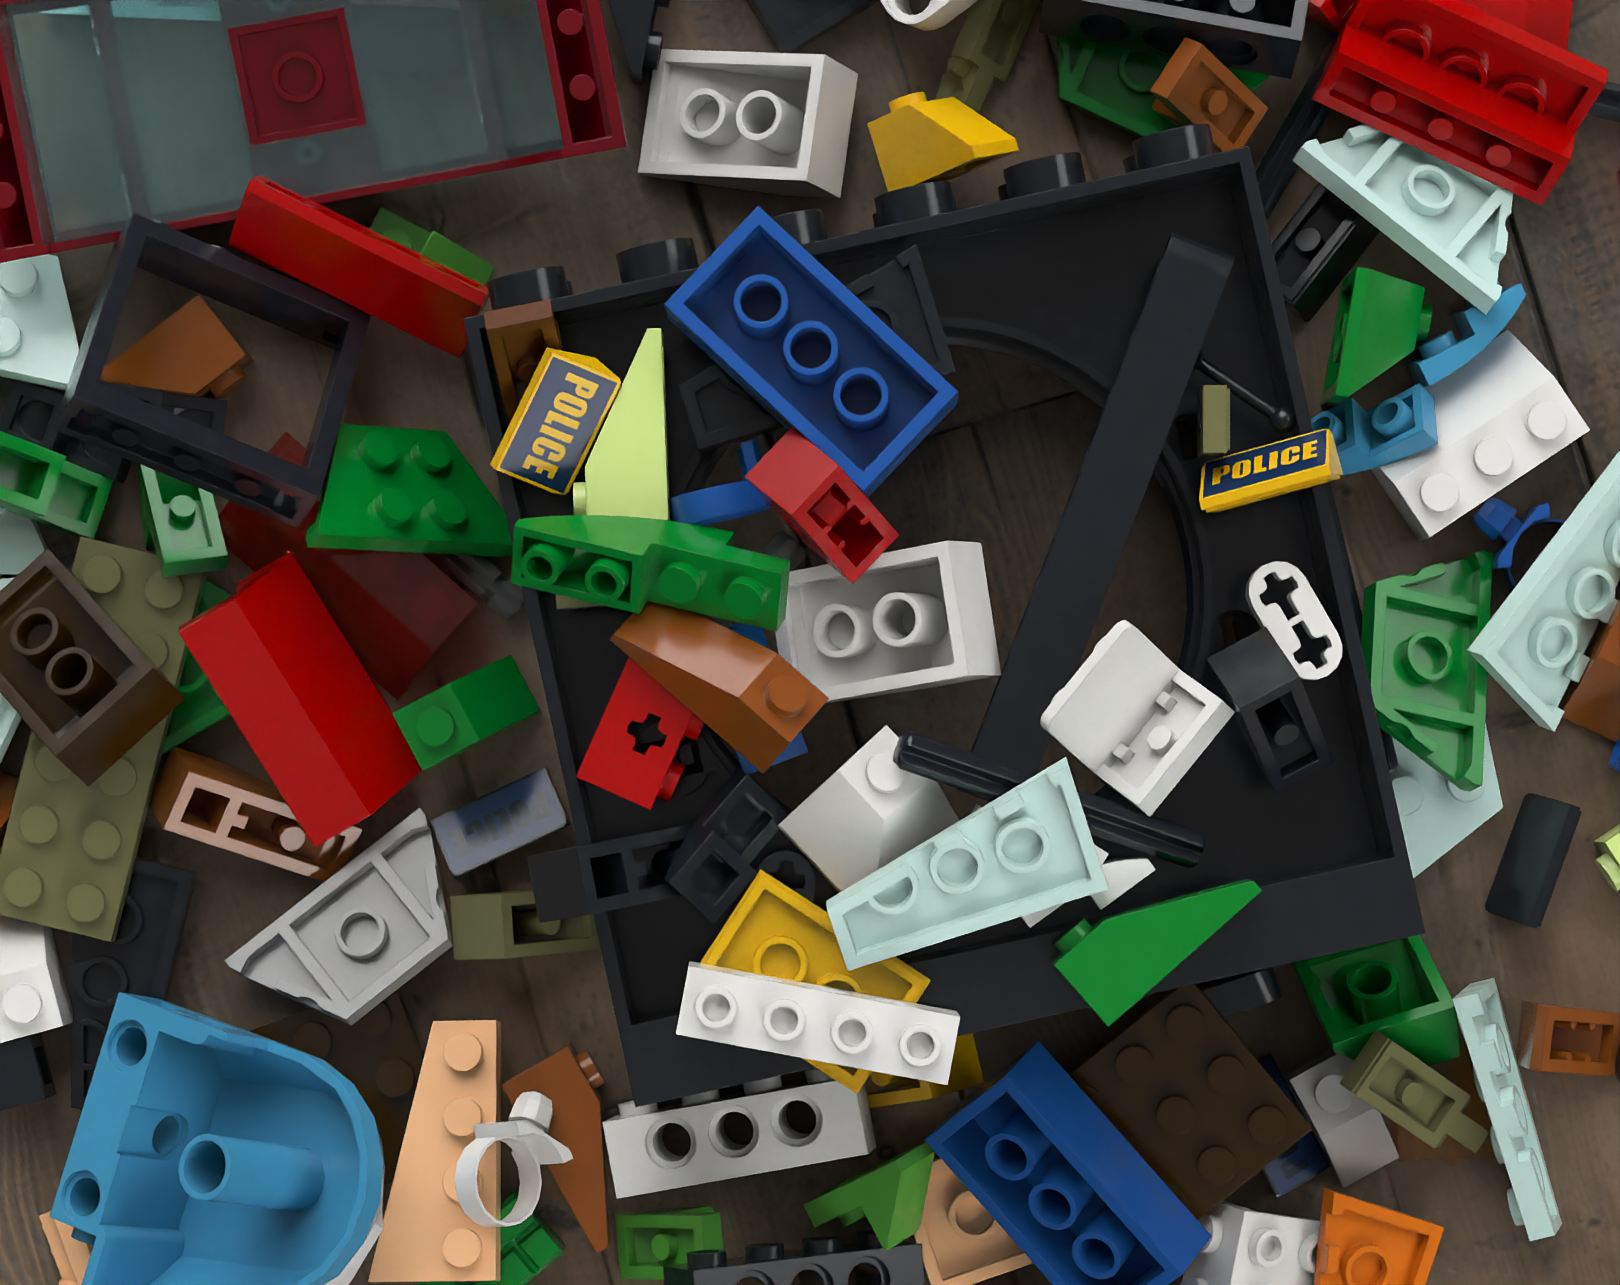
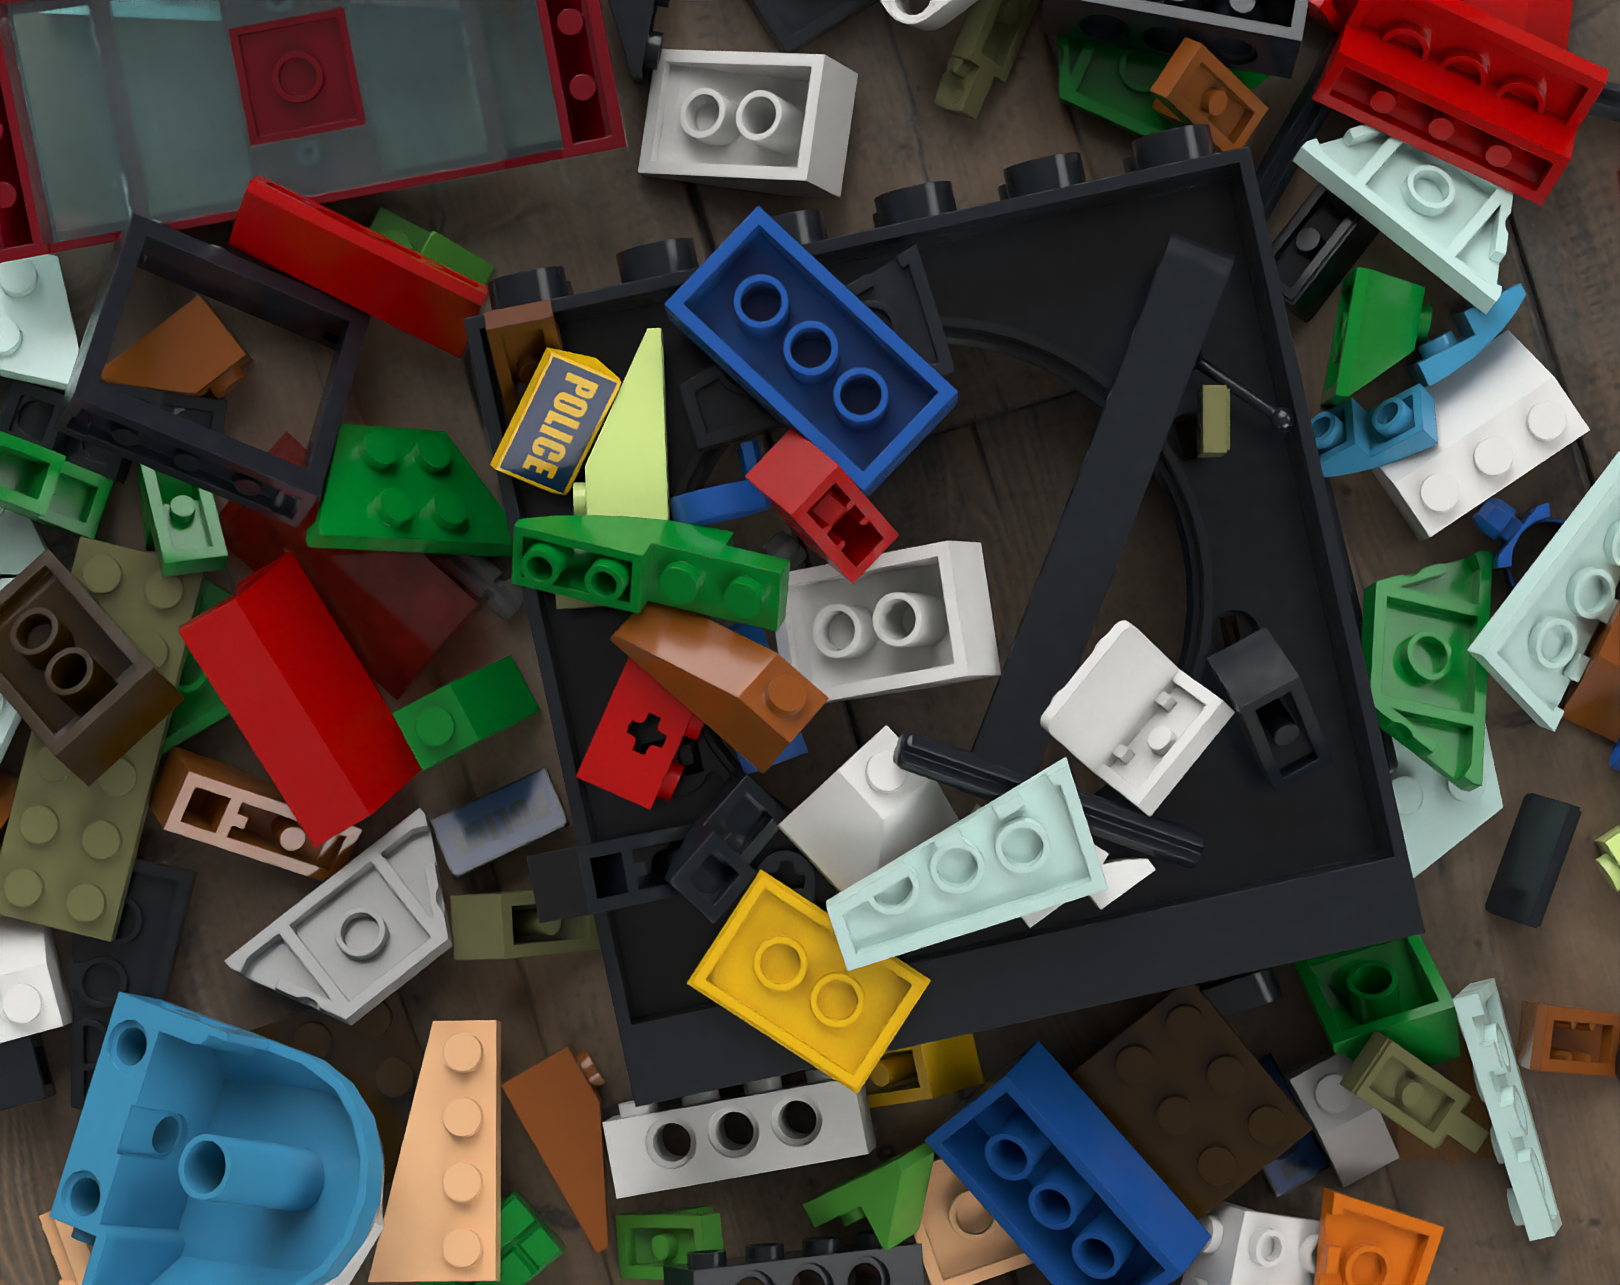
white piece [454,1091,573,1227] -> none
white brick [676,961,960,1085] -> none
yellow slope [867,92,1019,192] -> none
green slope [1051,879,1262,1027] -> none
slope [1199,429,1343,513] -> none
white beam [1245,561,1343,680] -> none

